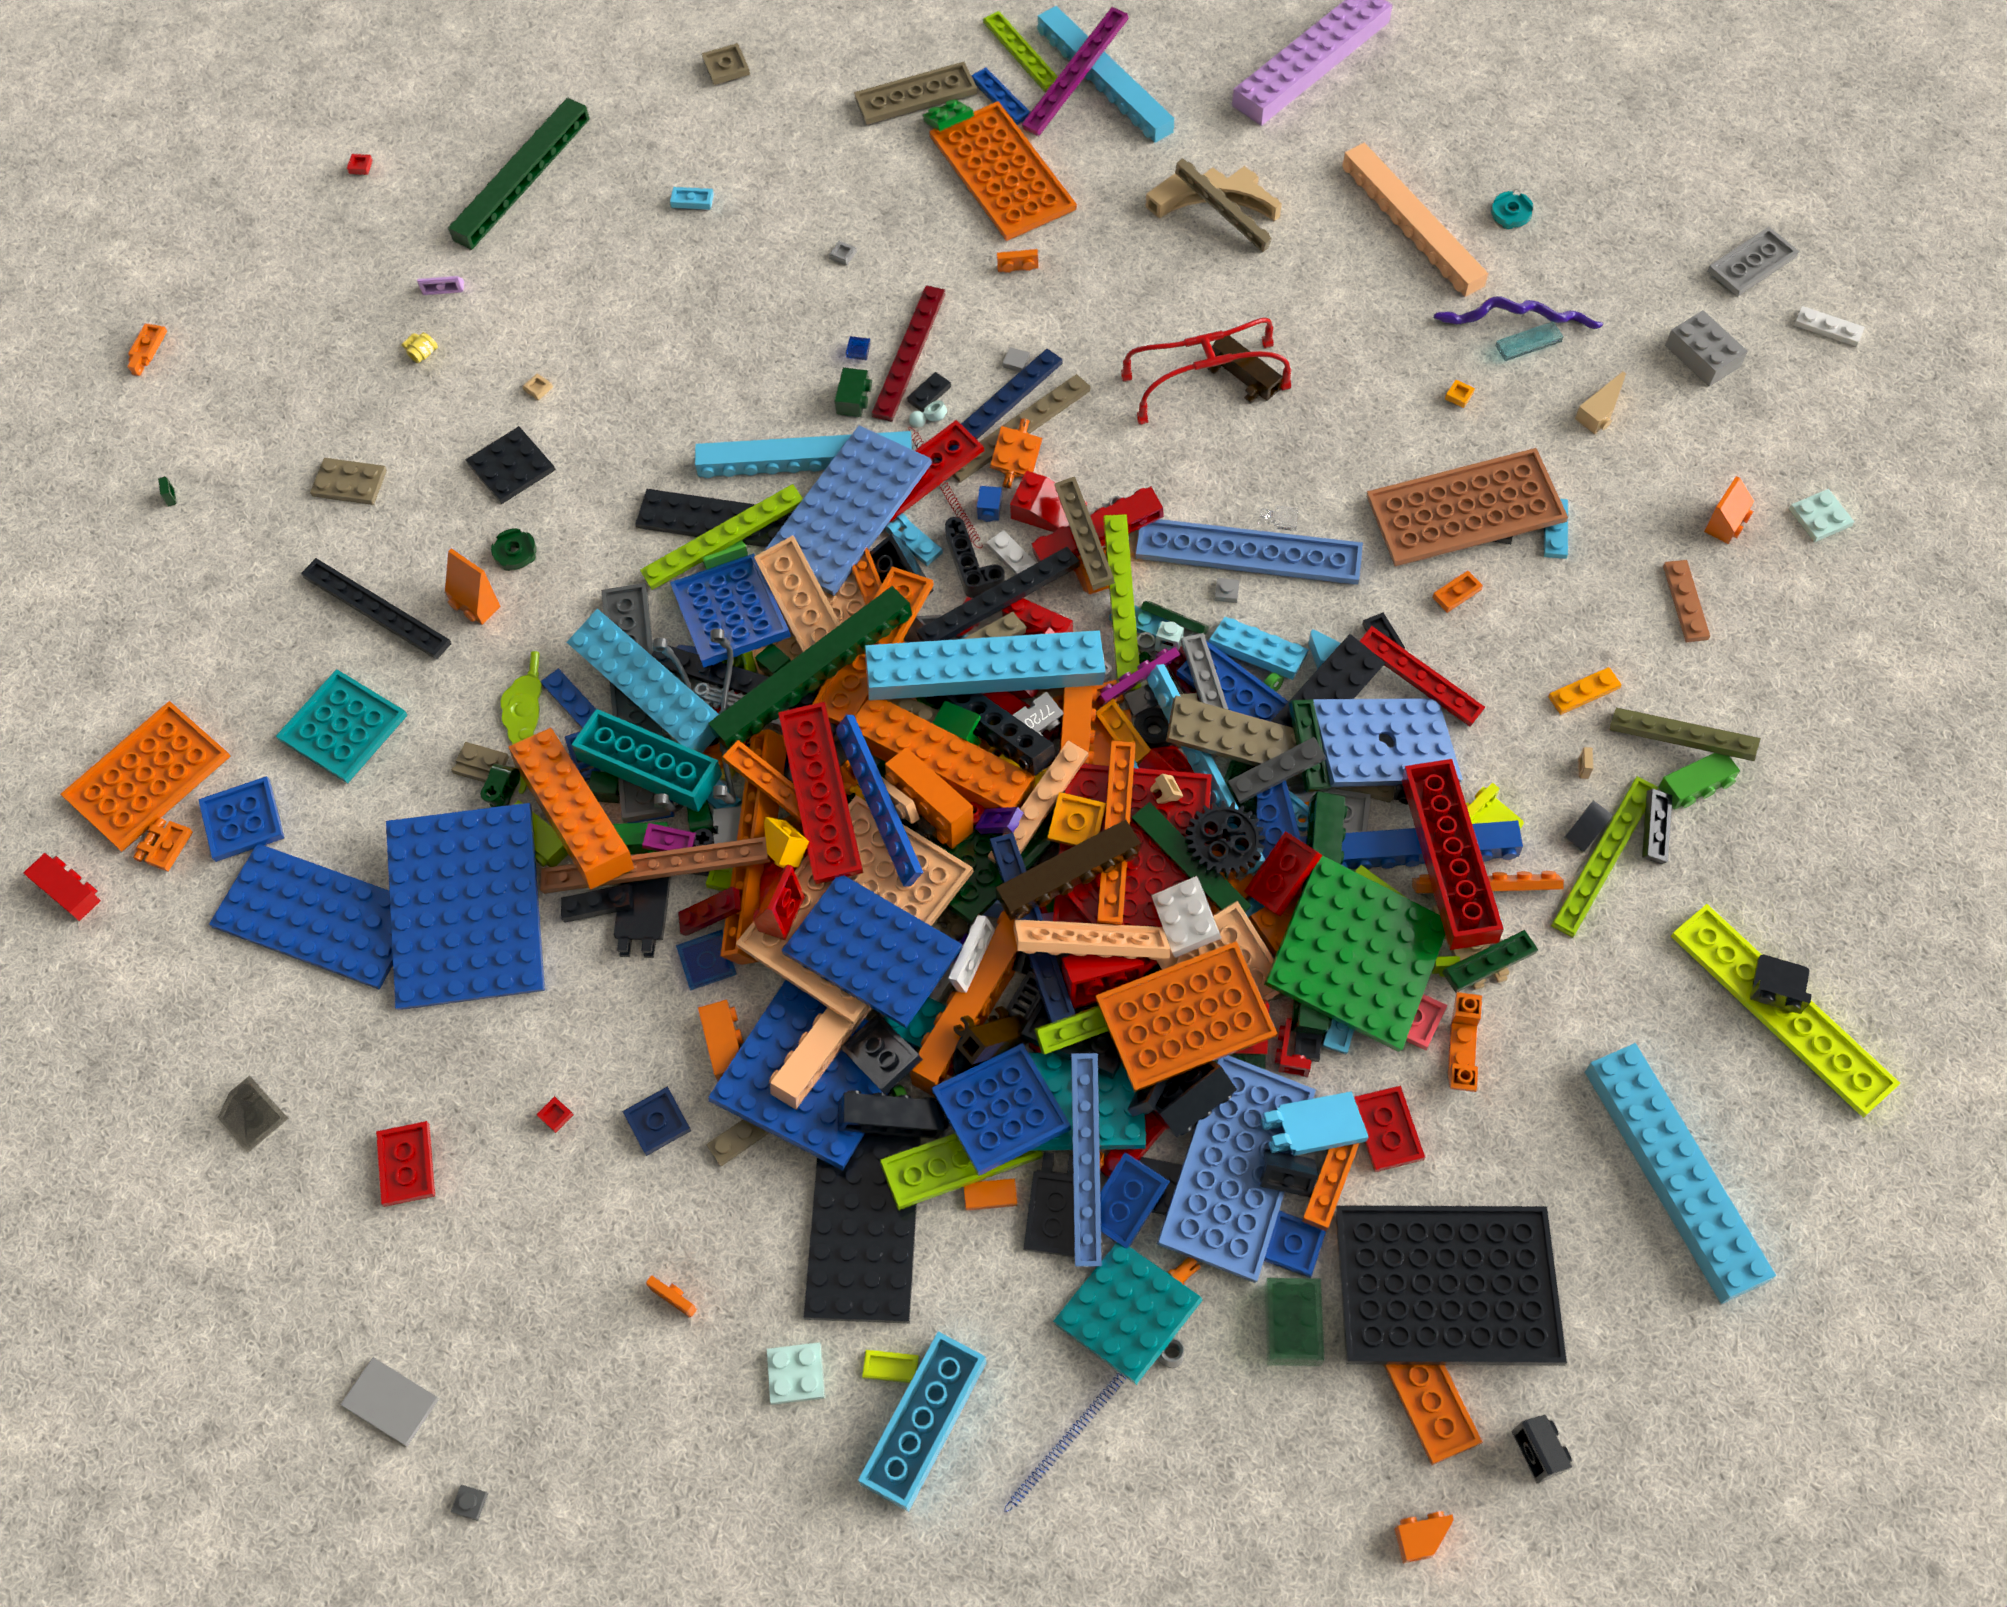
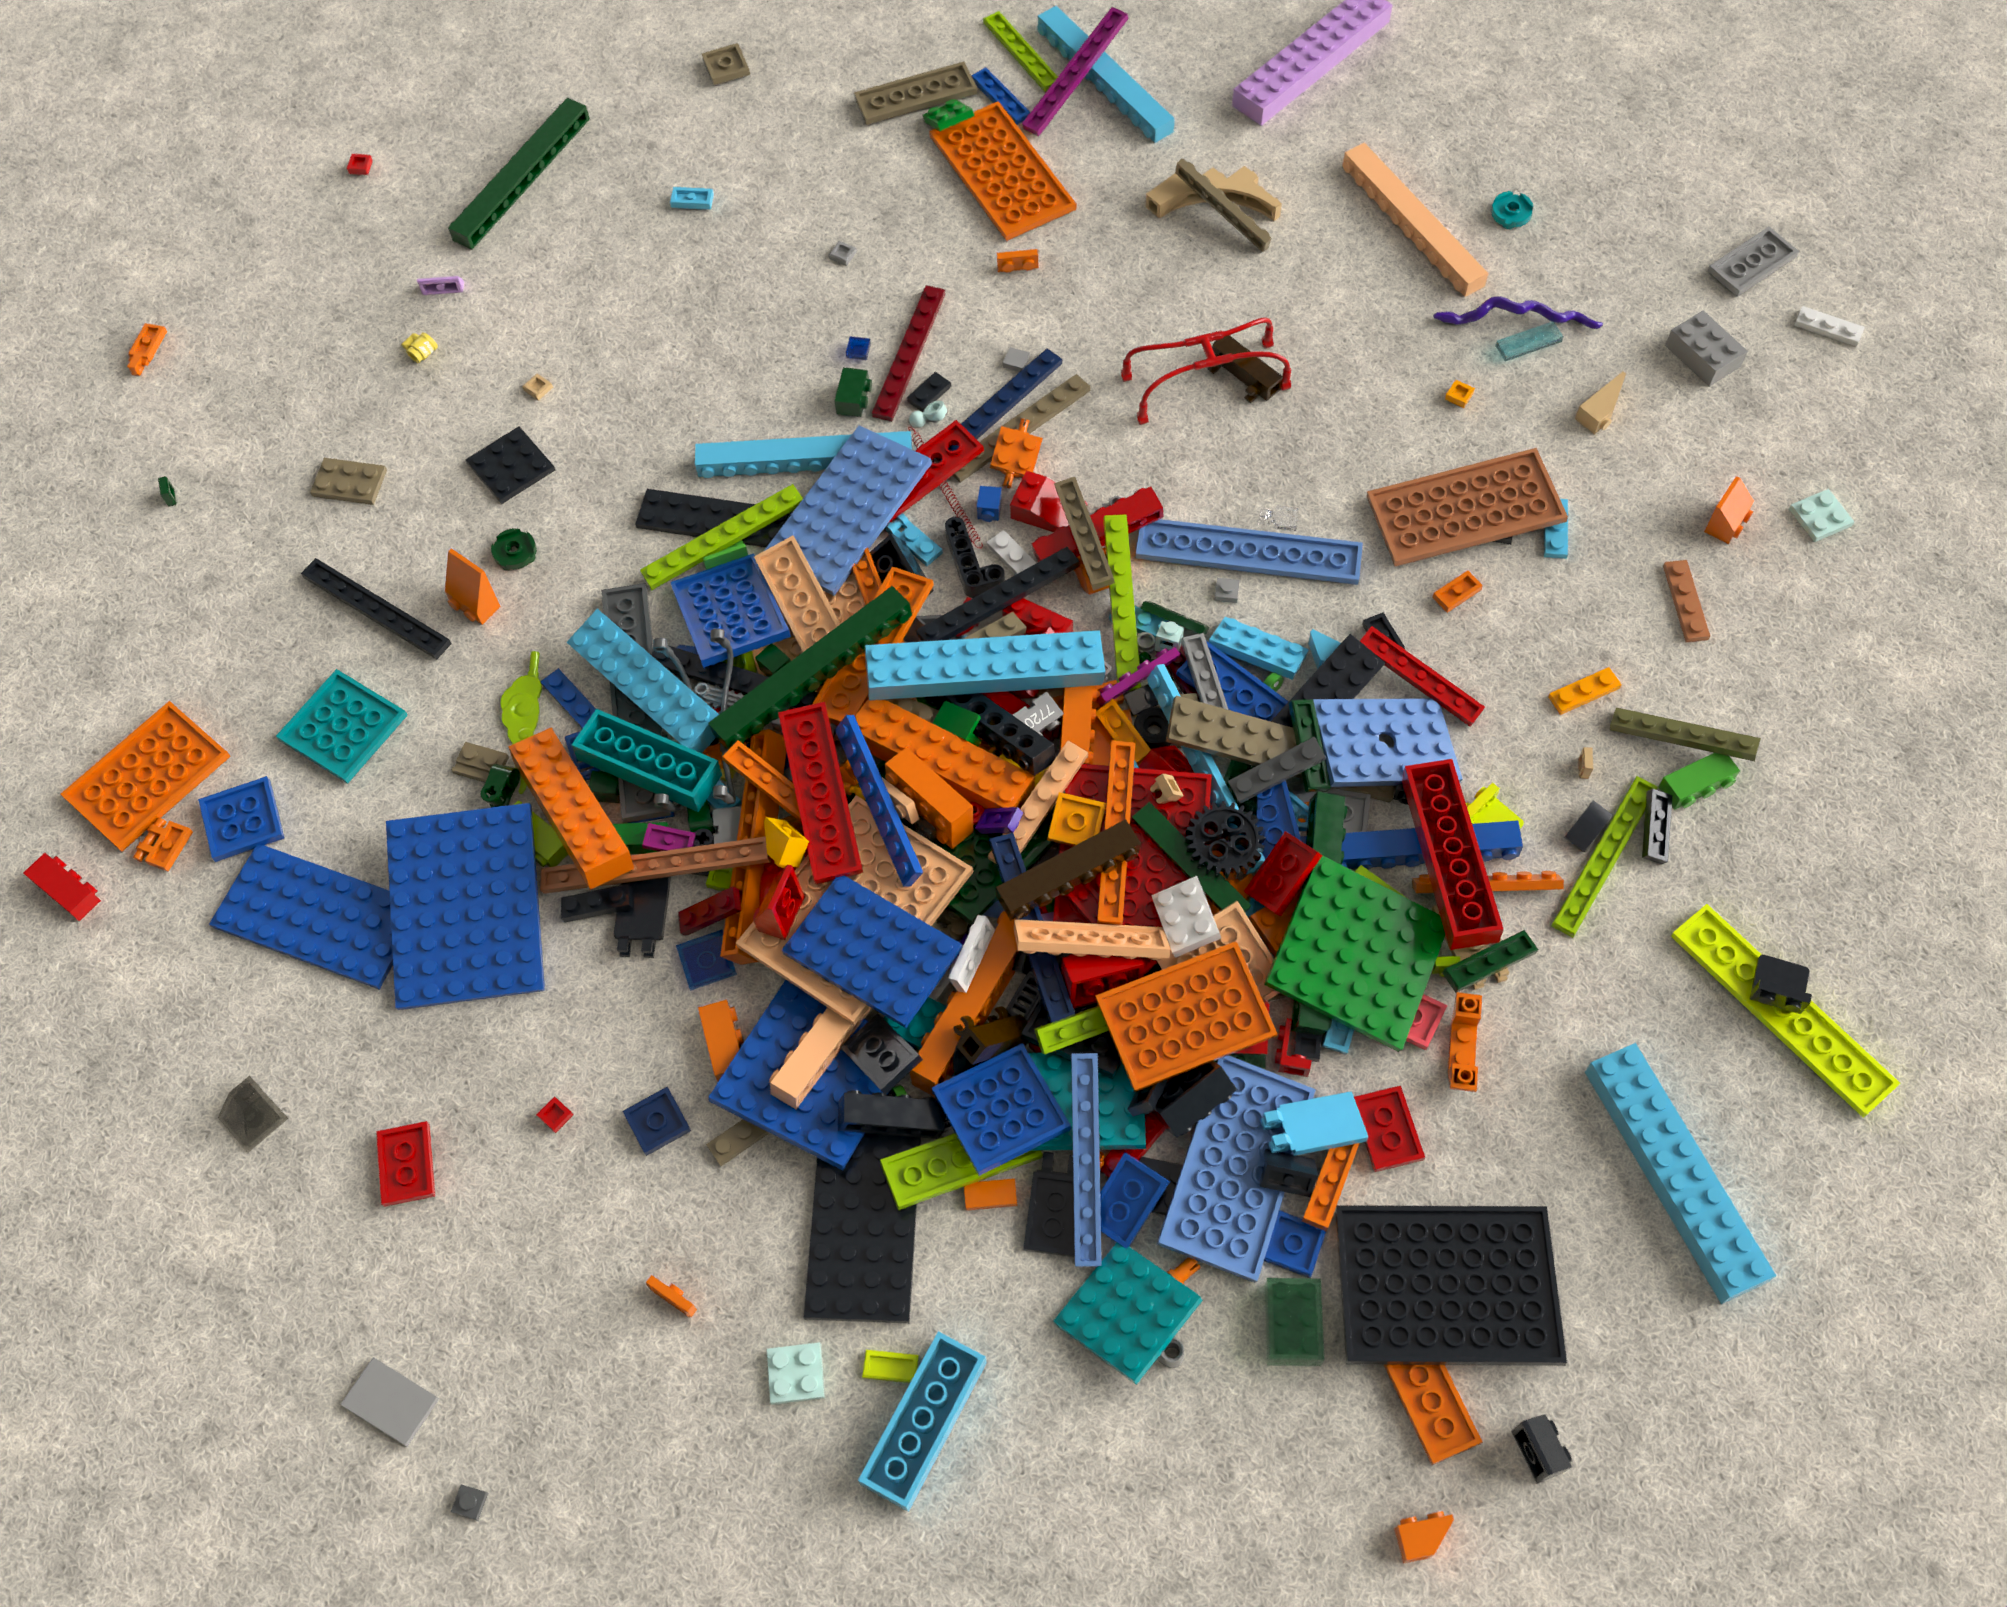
clear blue piece [1004,1373,1127,1512] -> none

